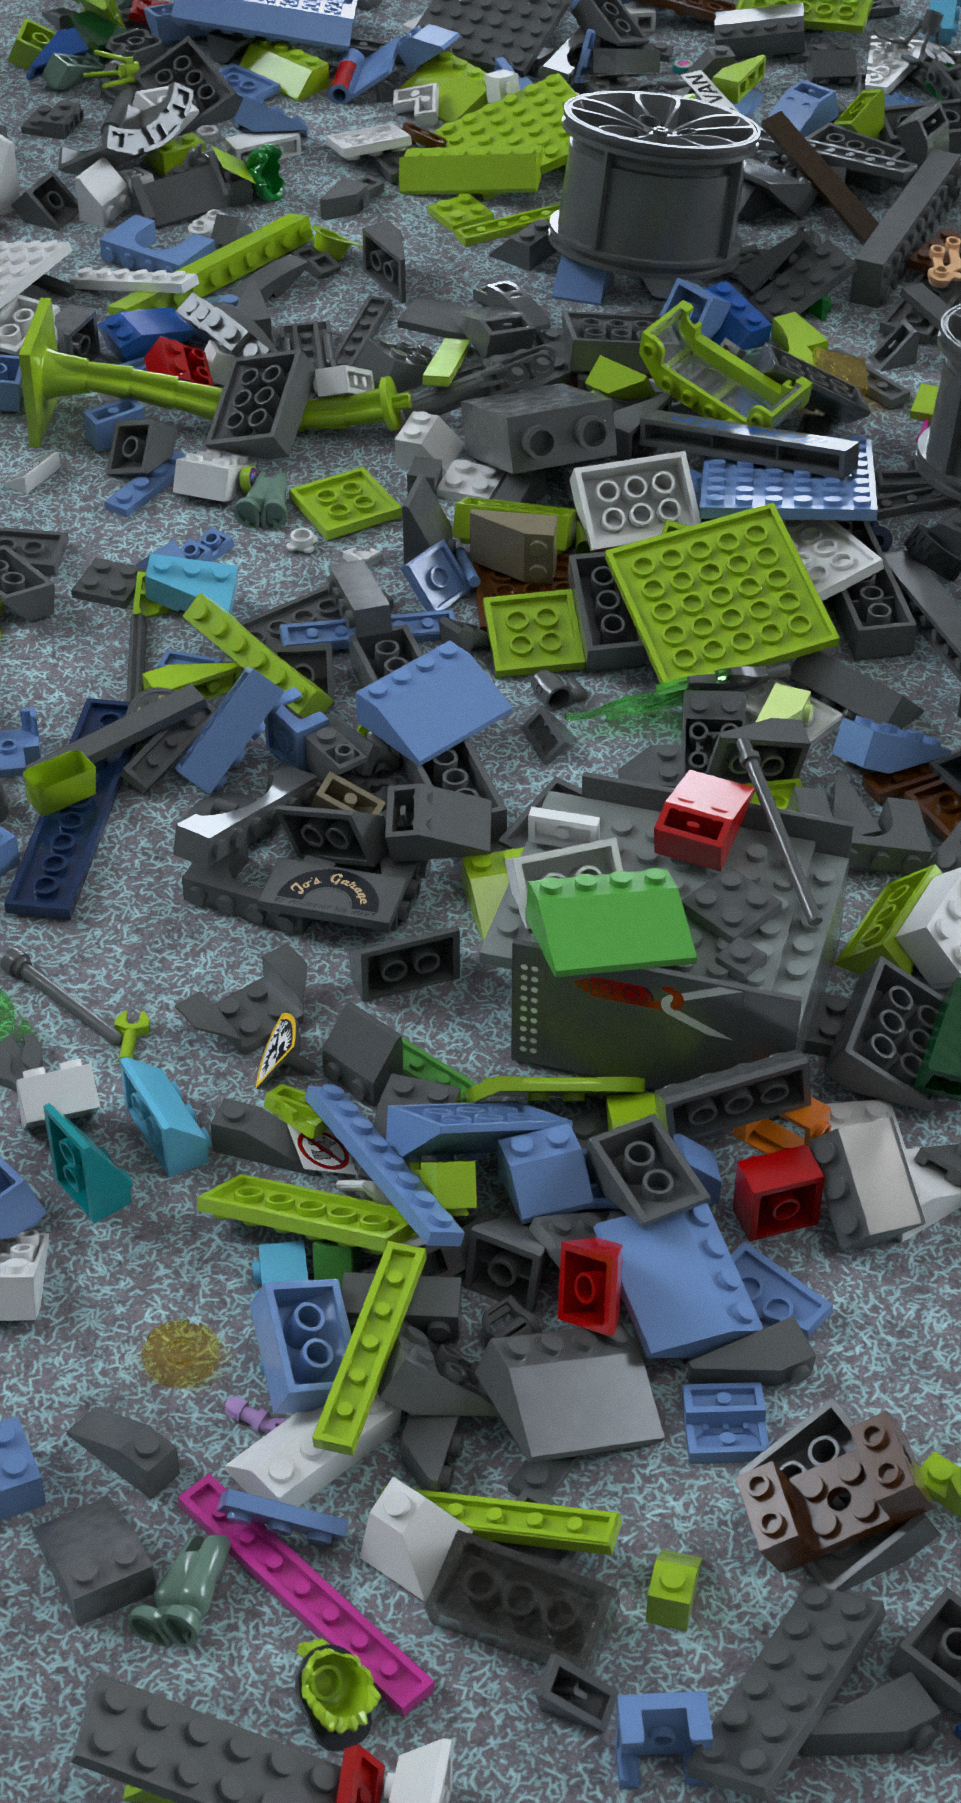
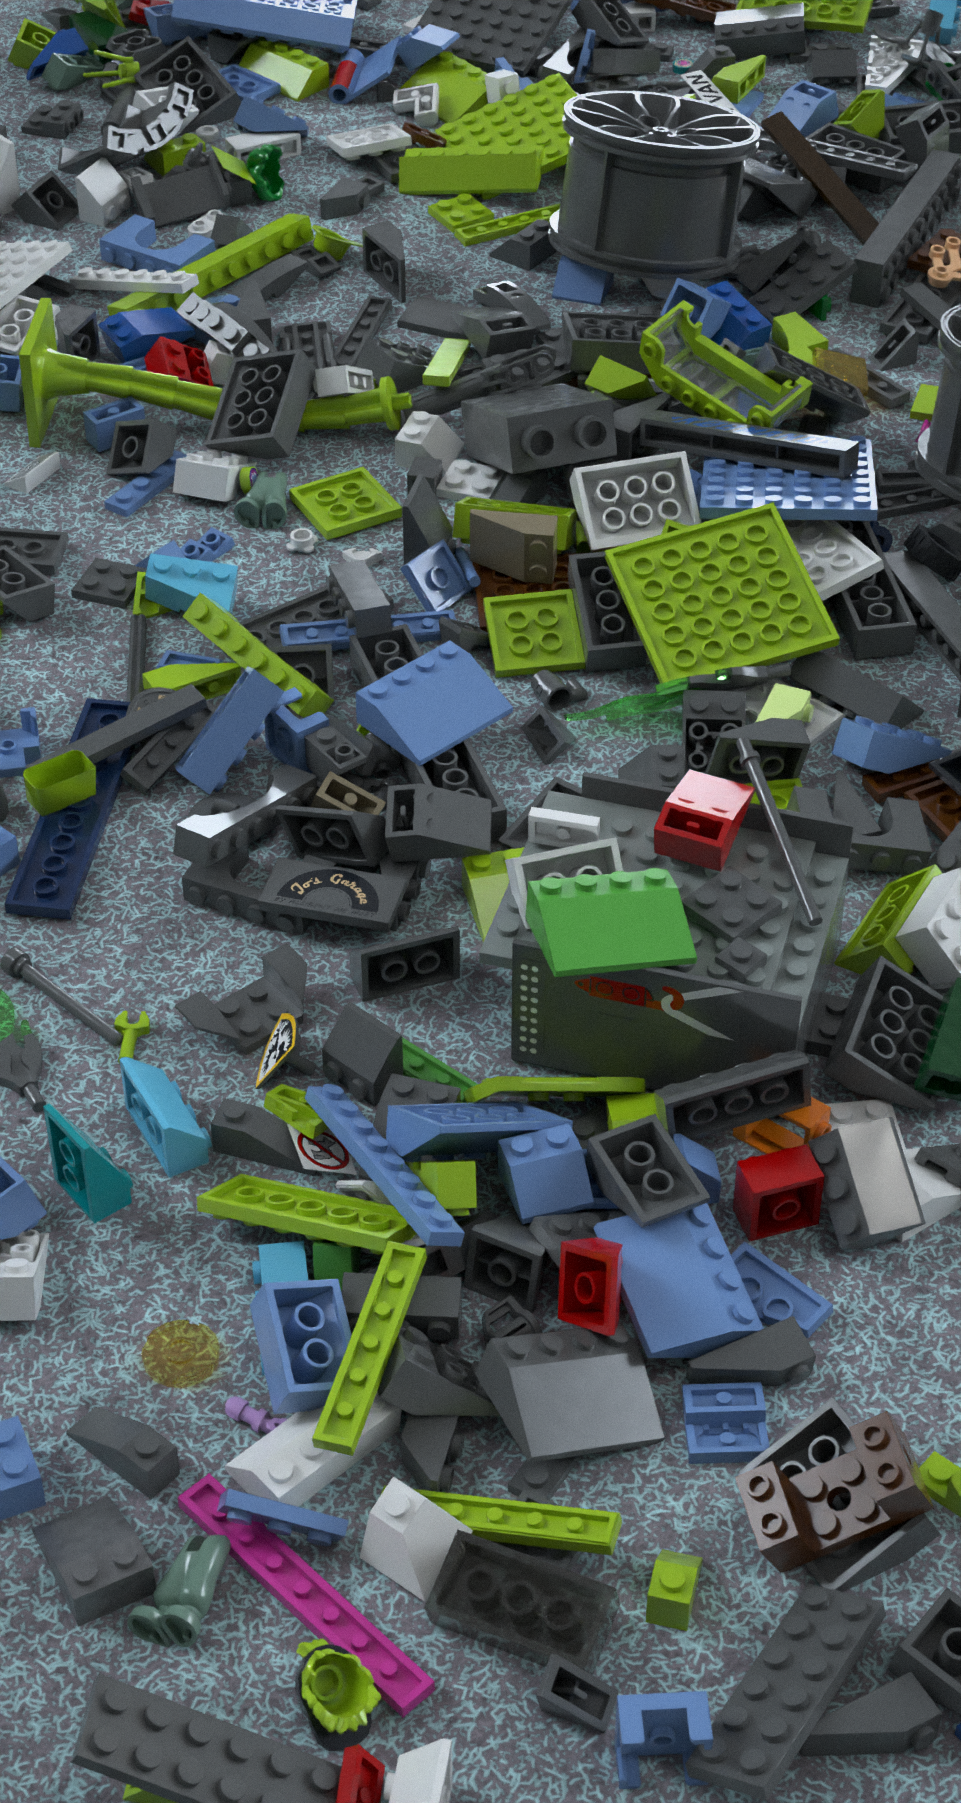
white slope [16,1059,100,1130] -> none

